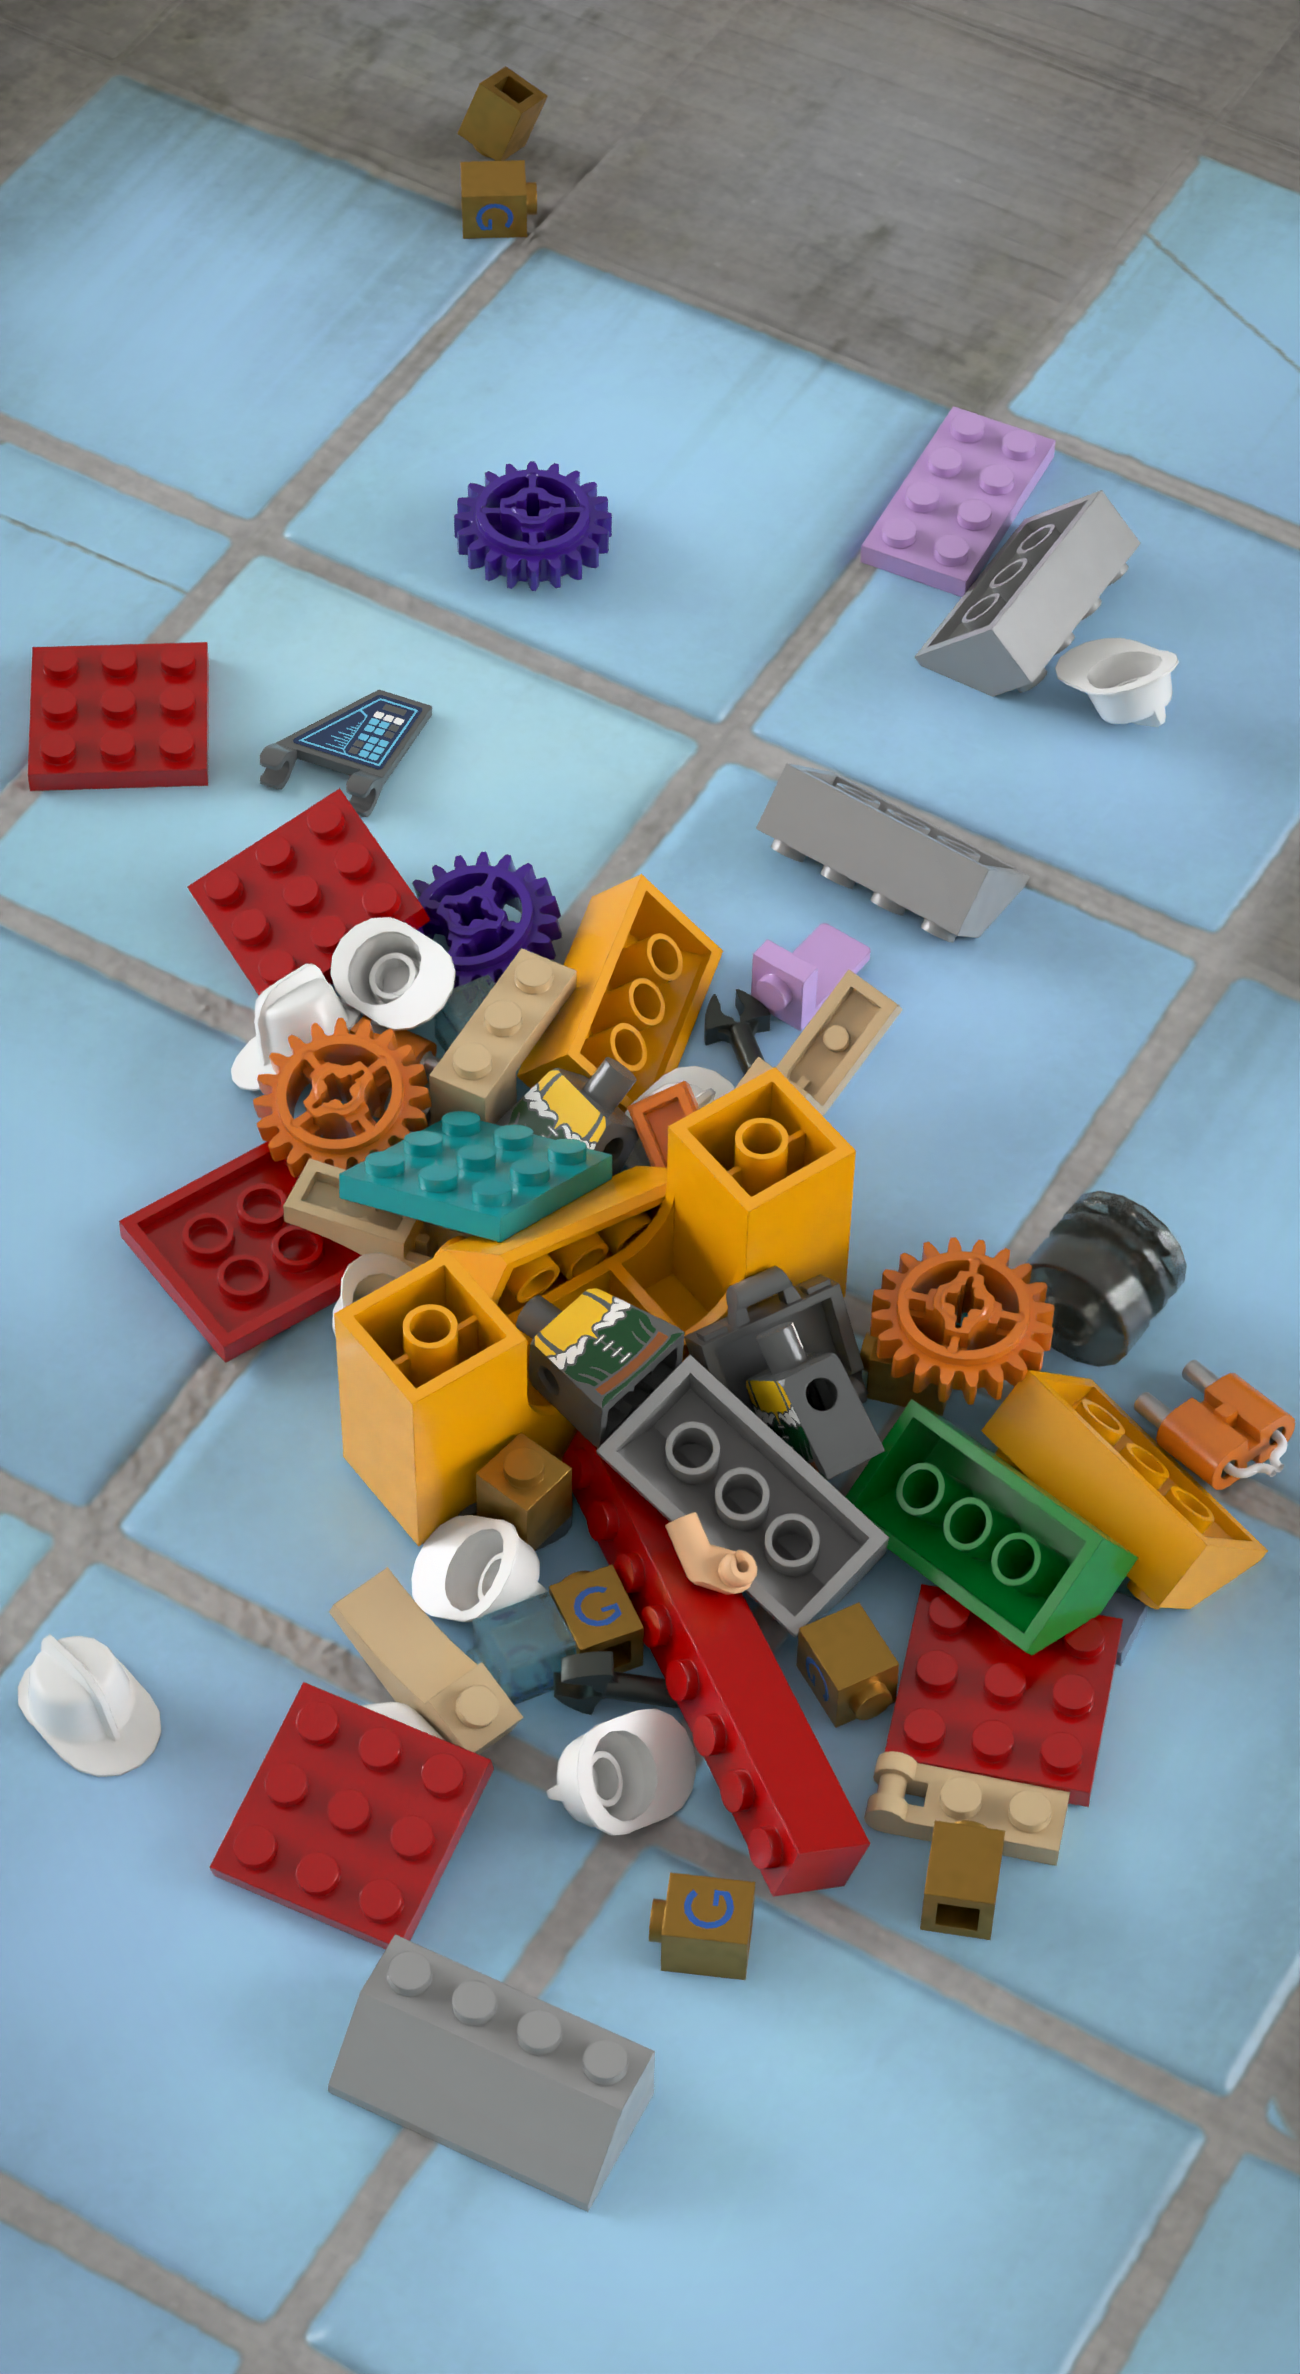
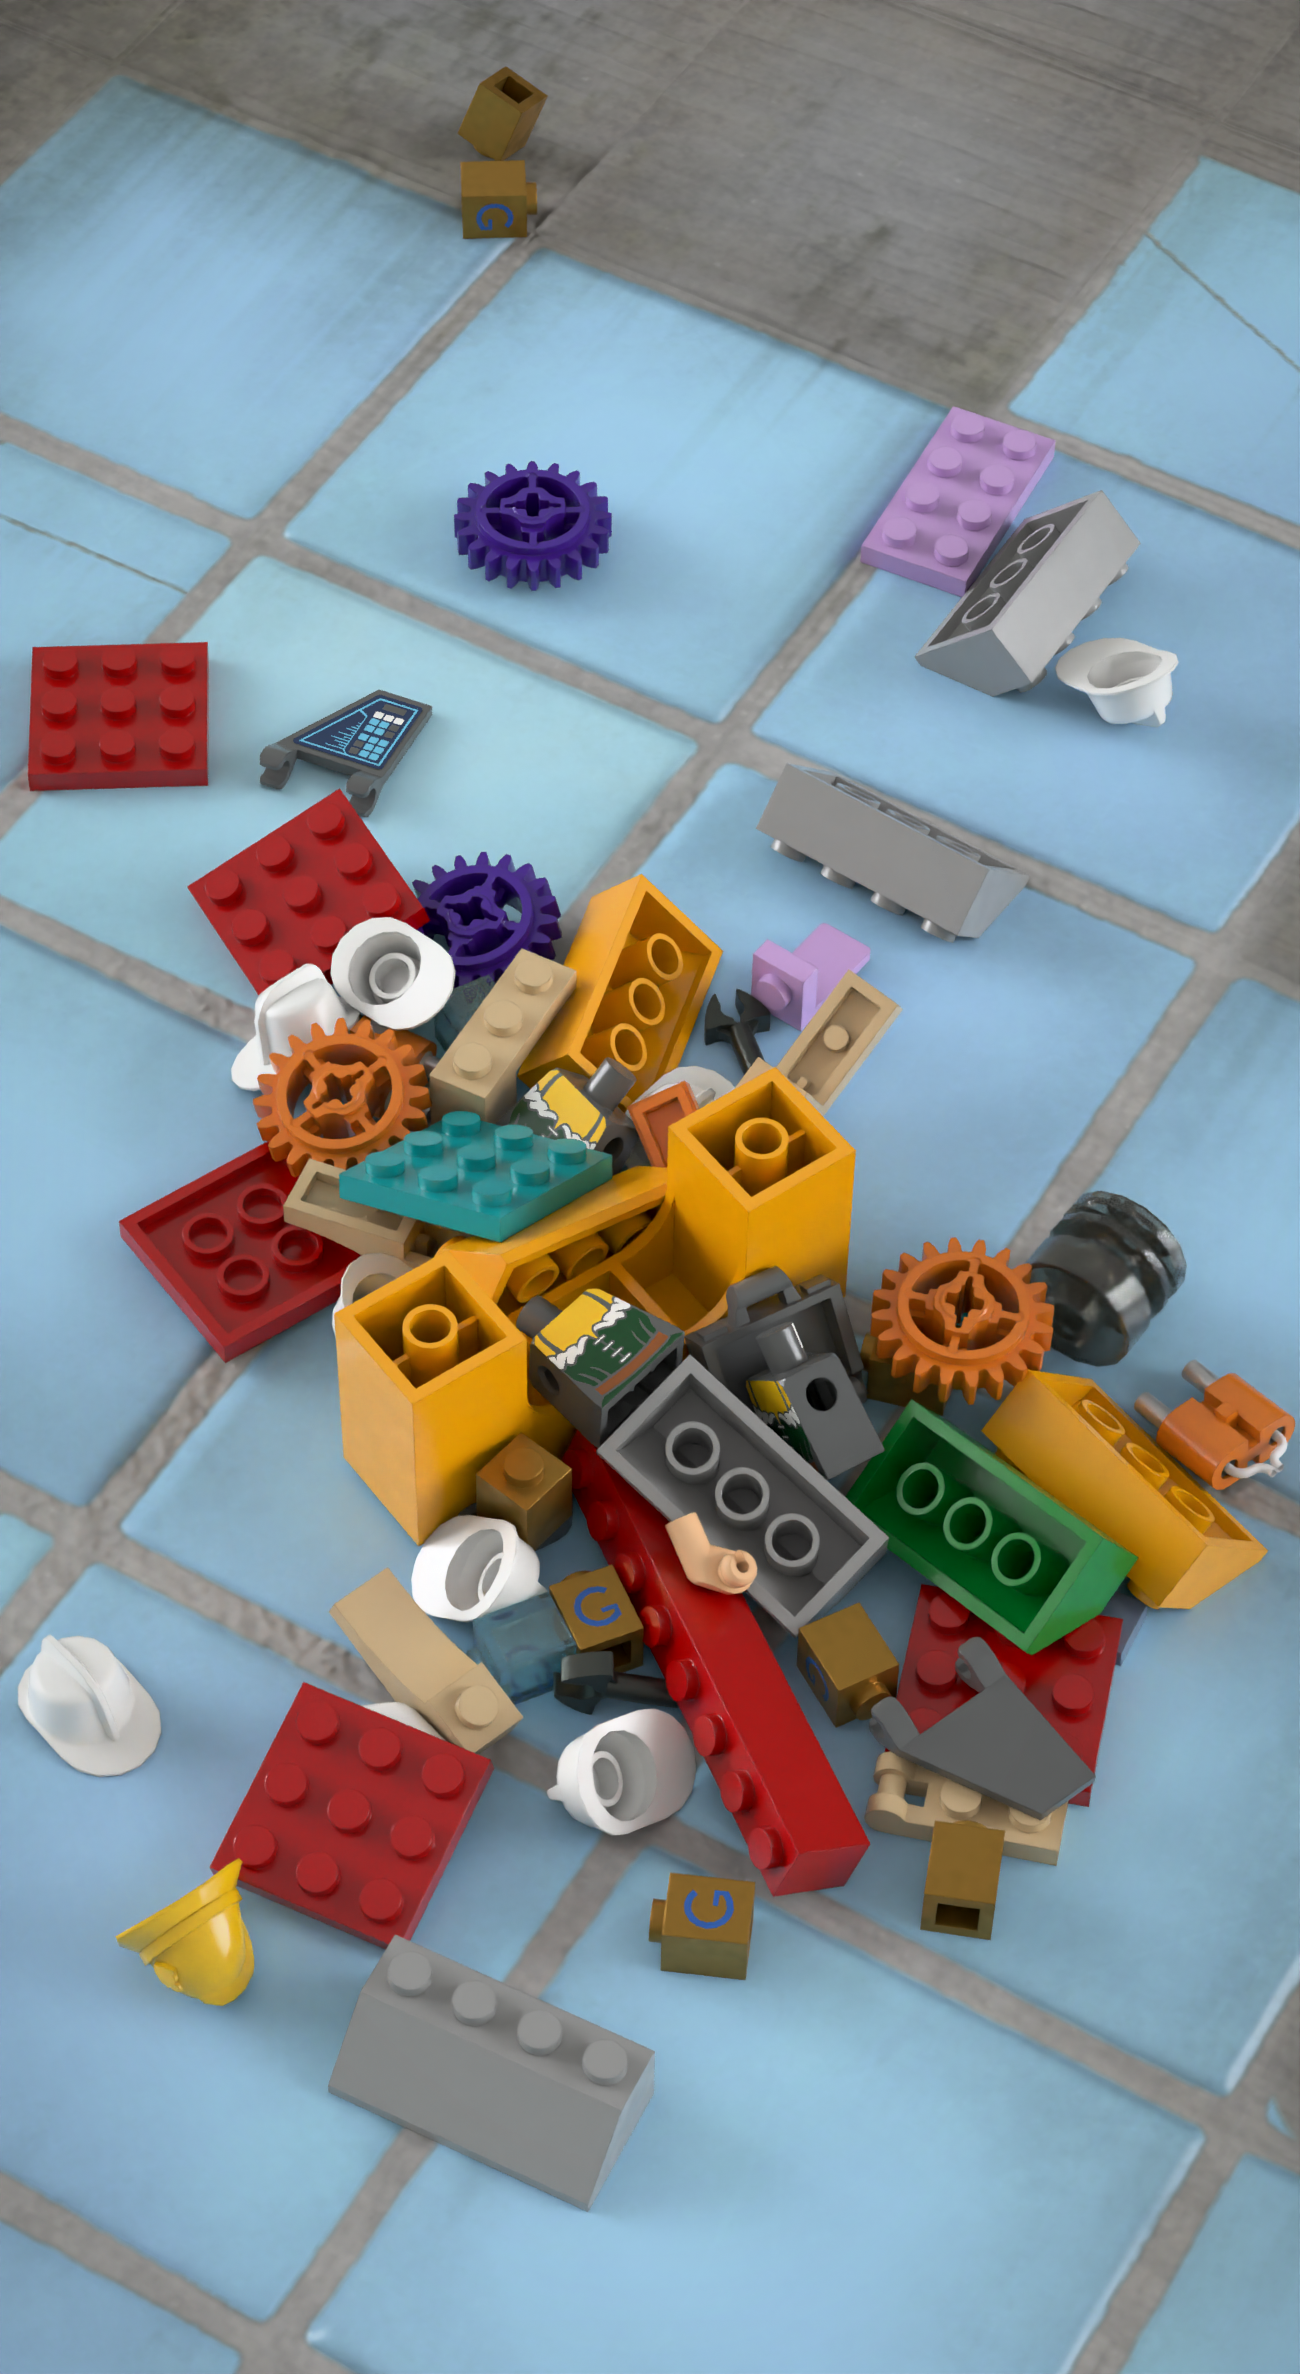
none -> yellow piece [115,1858,254,2006]
none -> dark grey flag [869,1637,1096,1820]

